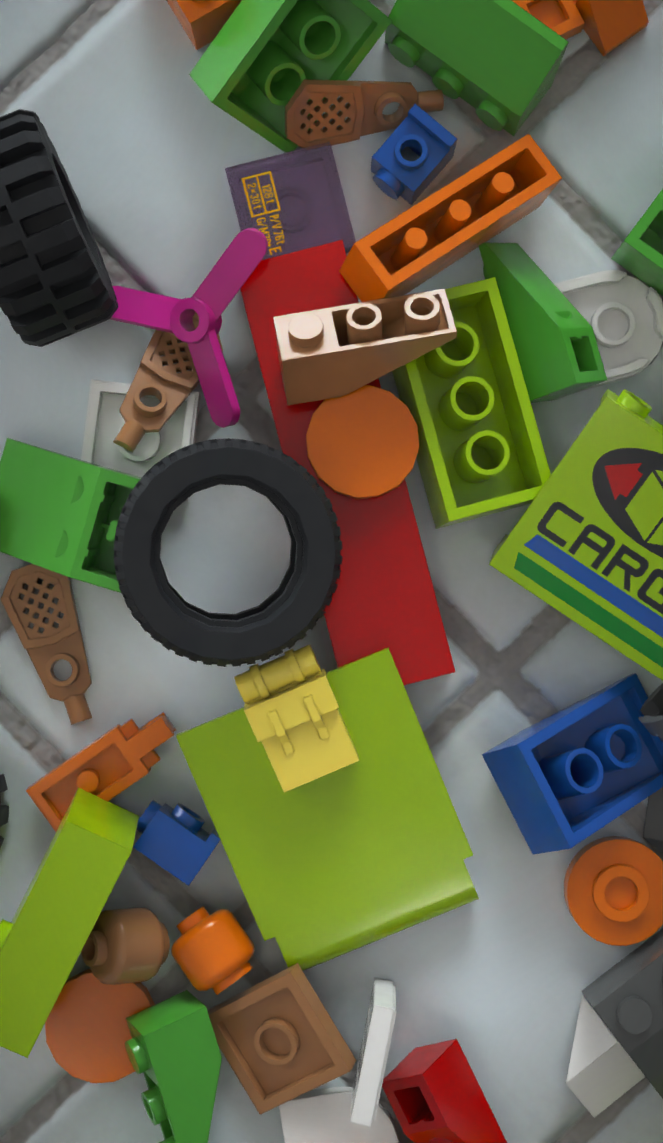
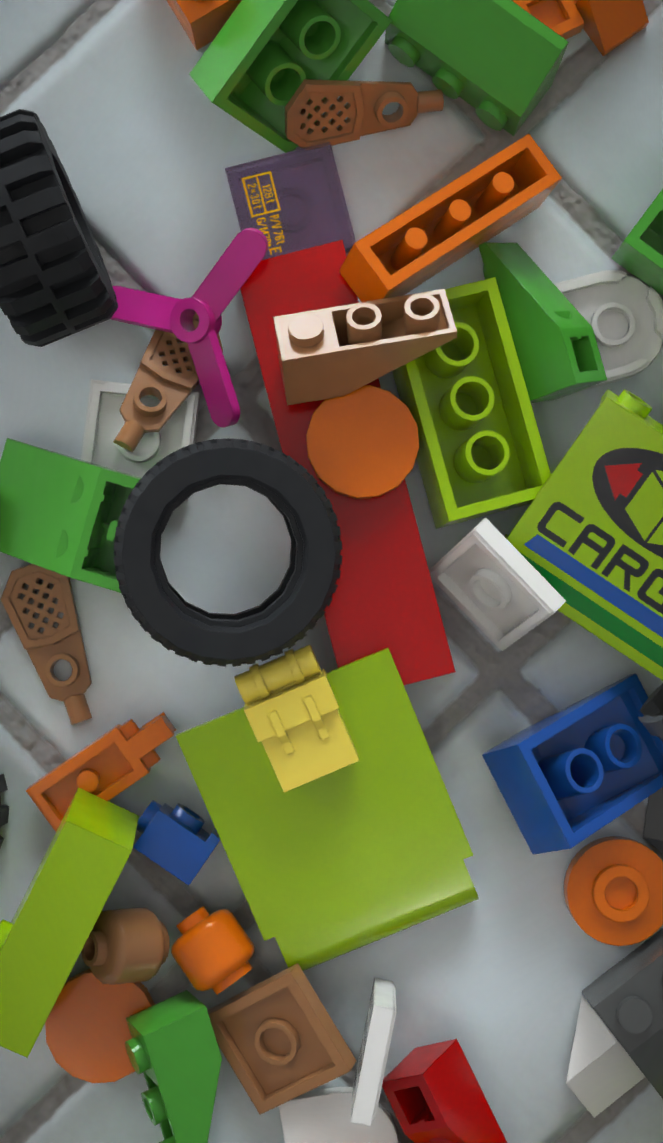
blue brick [371,103,457,205] -> none
none -> white tile [429,517,566,651]

